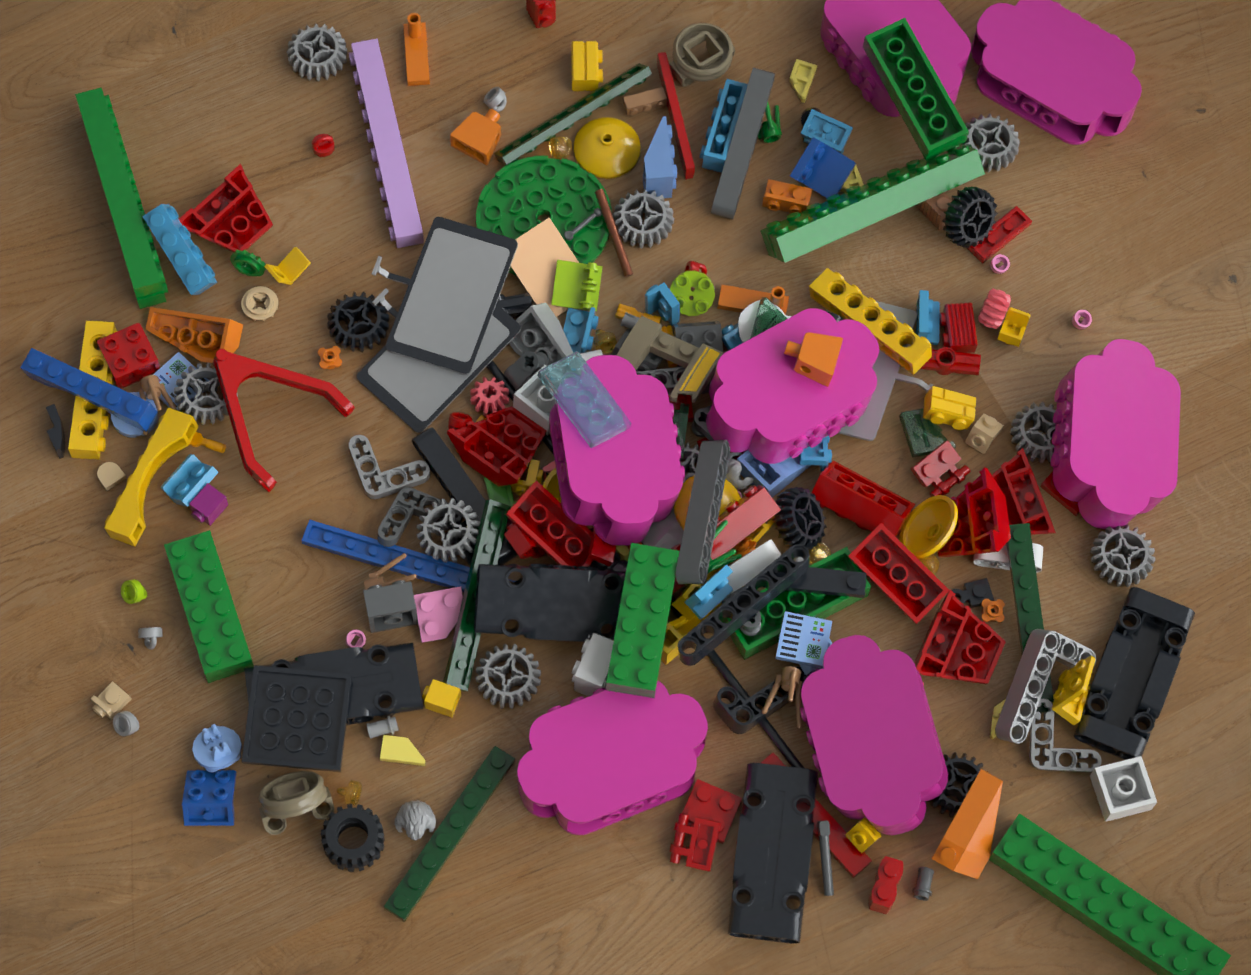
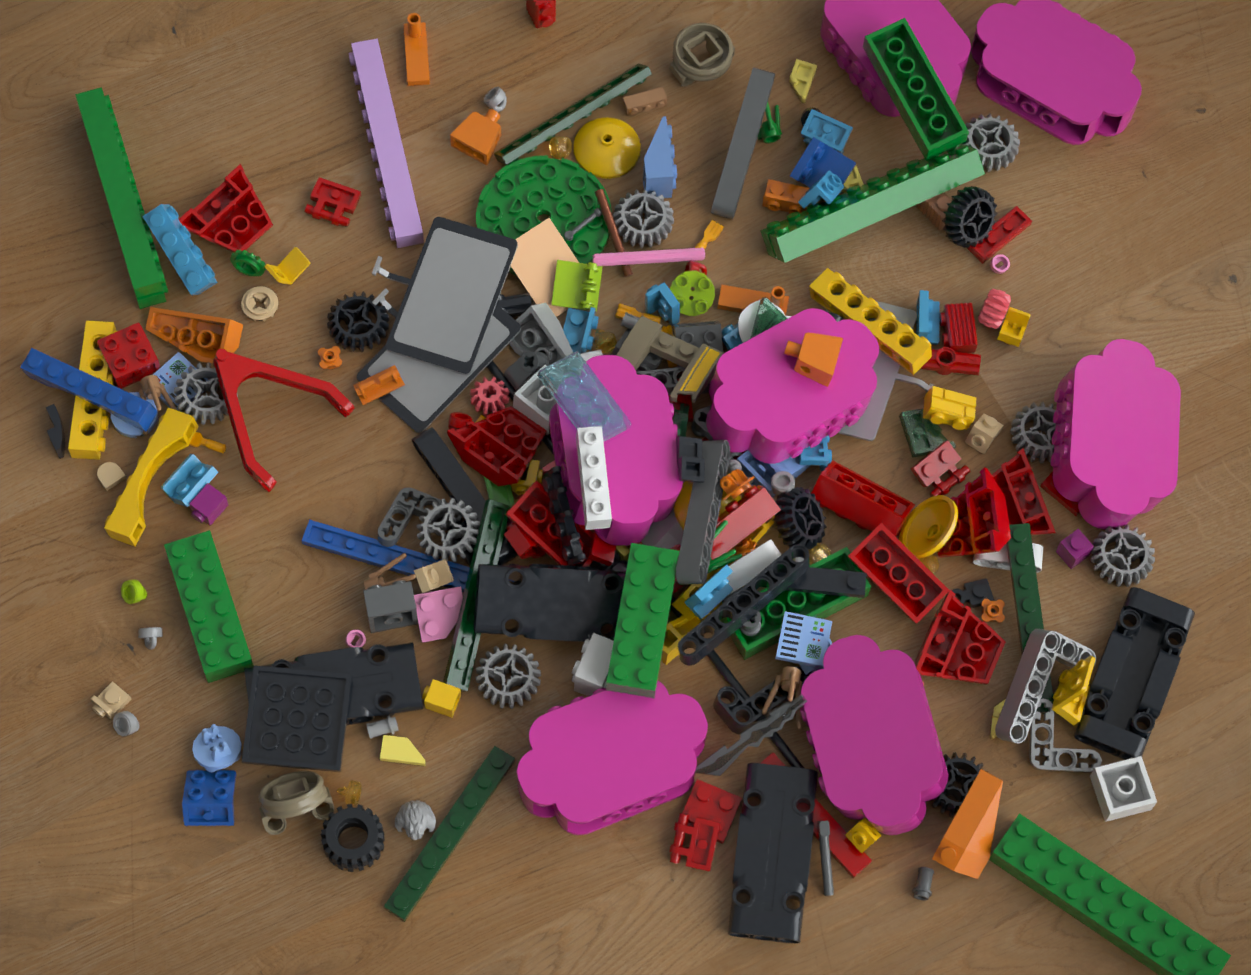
light grey gear [287,23,347,82] -> none
red tile [312,134,335,157] -> none
light grey beam [349,435,430,499] -> none
yellow brick [571,41,603,91] -> none
red tile [657,52,695,180] -> none
dark azure brick [700,79,748,173] -> none
red brick [868,856,904,915] -> none
bright pink hinge [1072,310,1092,330] -> none
none -> red plate [305,177,361,227]
none -> orange hinge [353,365,405,405]
none -> tan bracket [414,559,454,593]
none -> black hinge [542,466,586,566]
none -> white brick [576,426,612,530]
none -> bright pink axle [592,248,705,266]
none -> black slope [676,436,705,483]
none -> light orange piece [695,220,724,249]
none -> dark grey sword [695,694,807,776]
none -> orange hinge [720,469,755,500]
none -> light grey tile [771,471,795,495]
none -> dark azure bracket [798,170,844,208]
none -> magenta brick [1056,529,1094,569]

